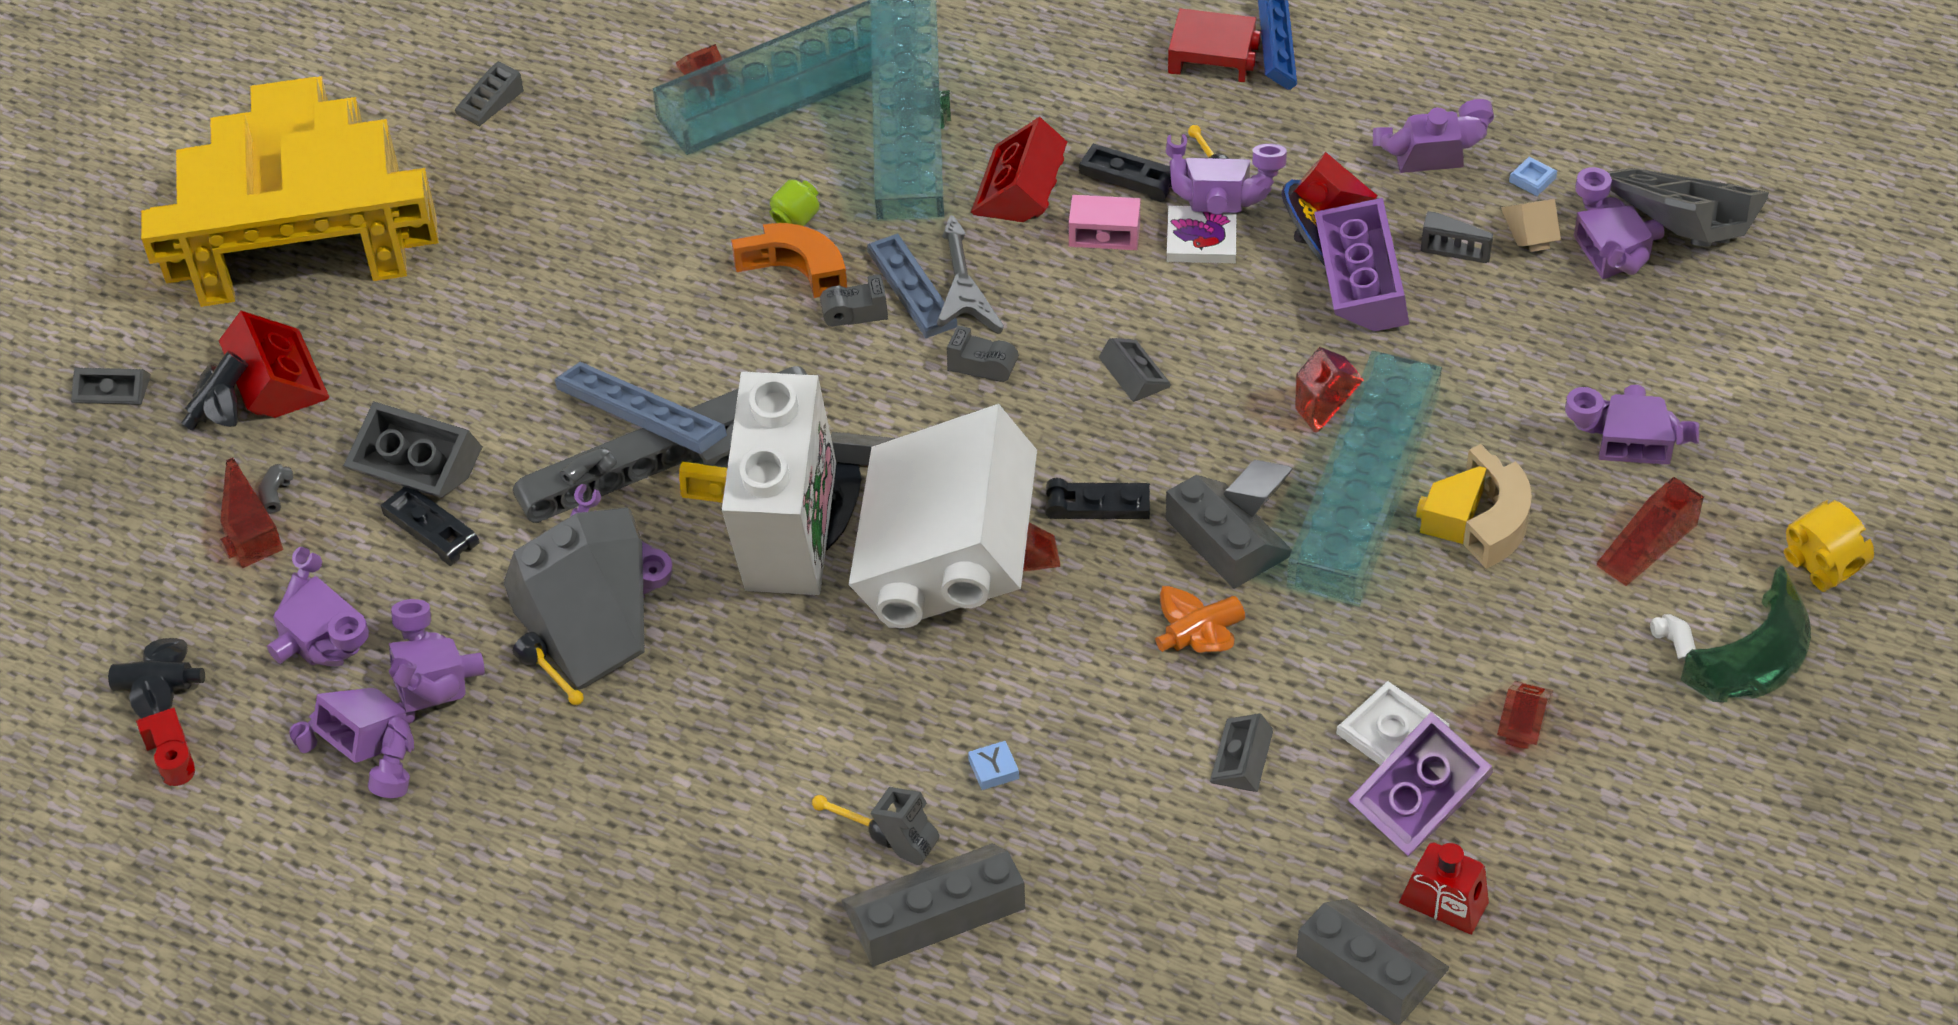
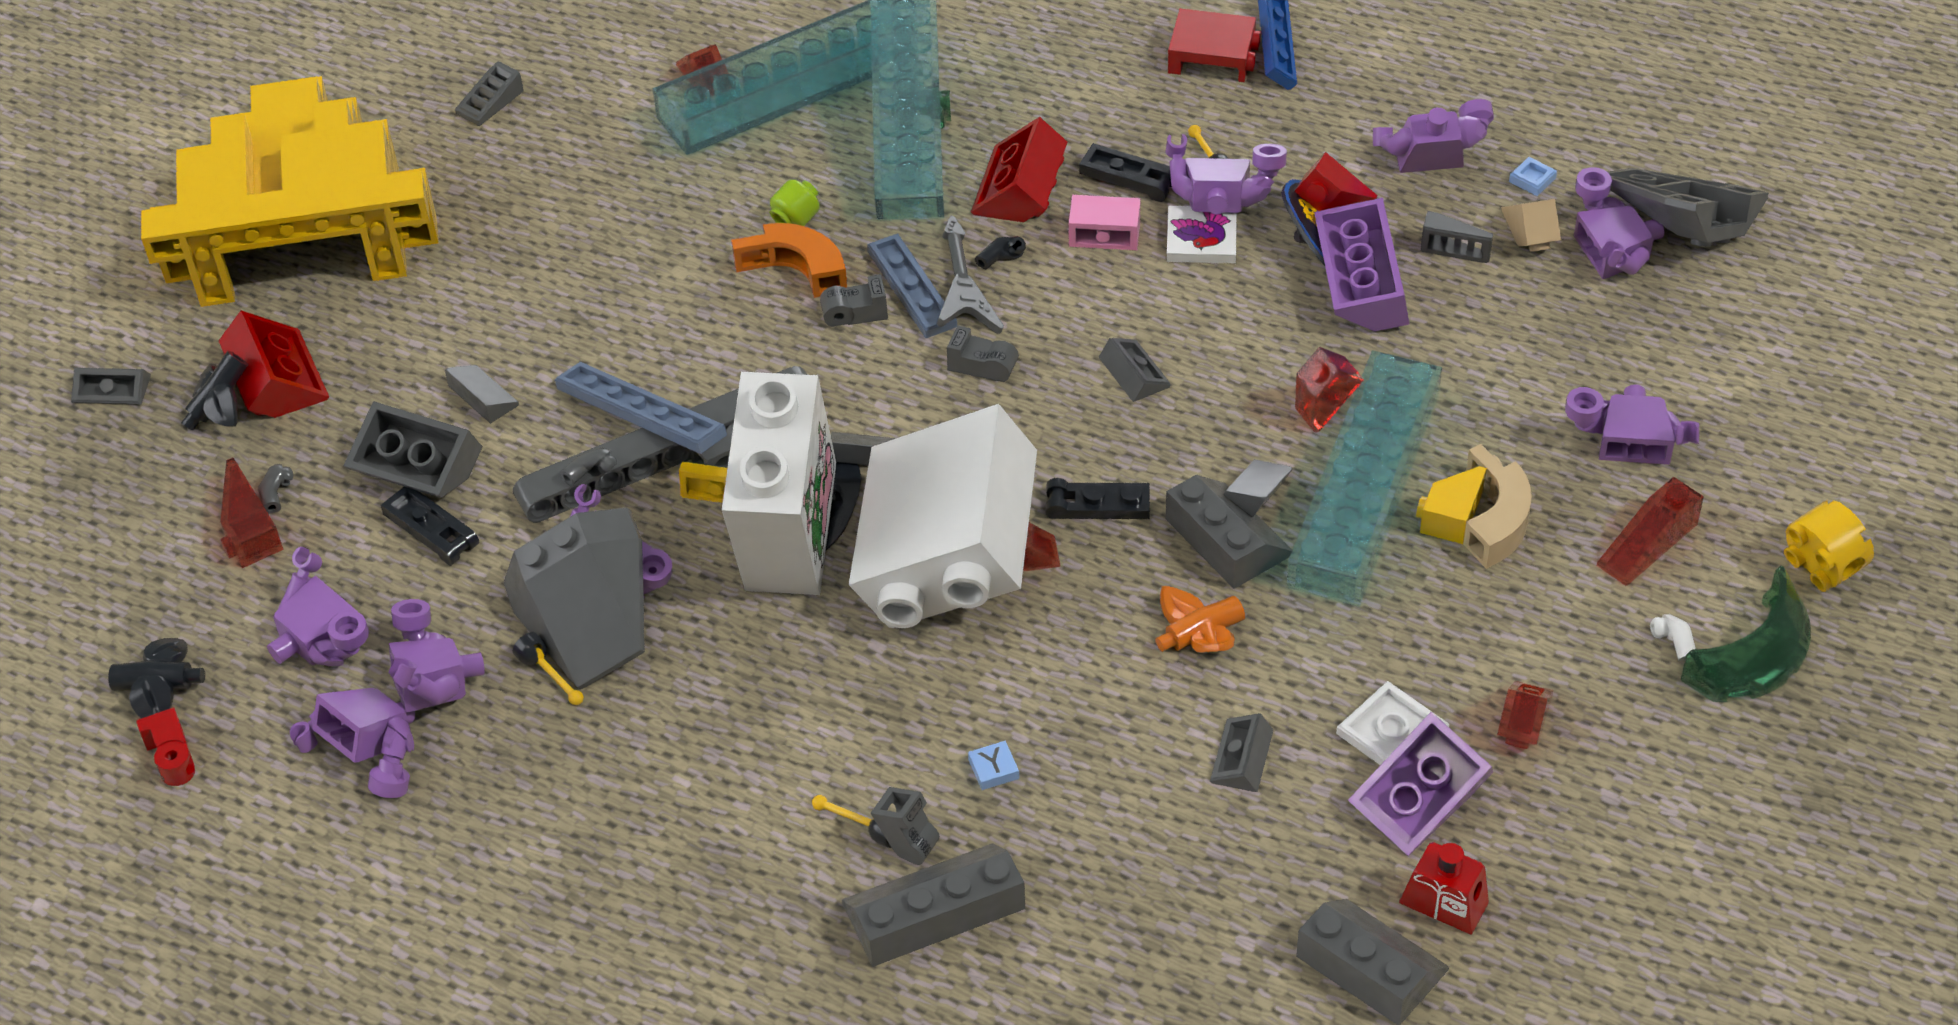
none -> slope [445,365,519,424]
none -> black arm [975,236,1026,270]

